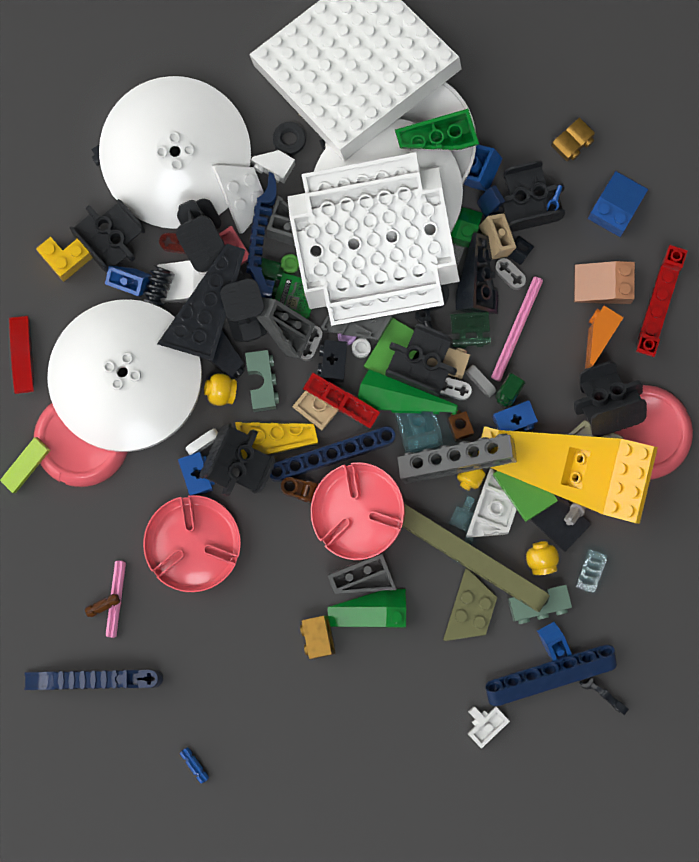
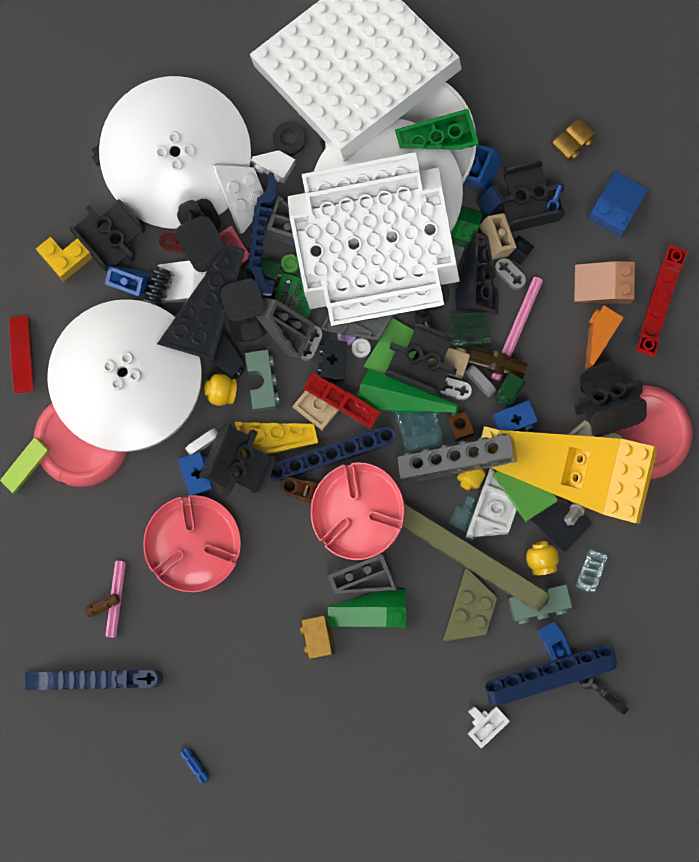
none -> dark brown piece [468,346,528,379]

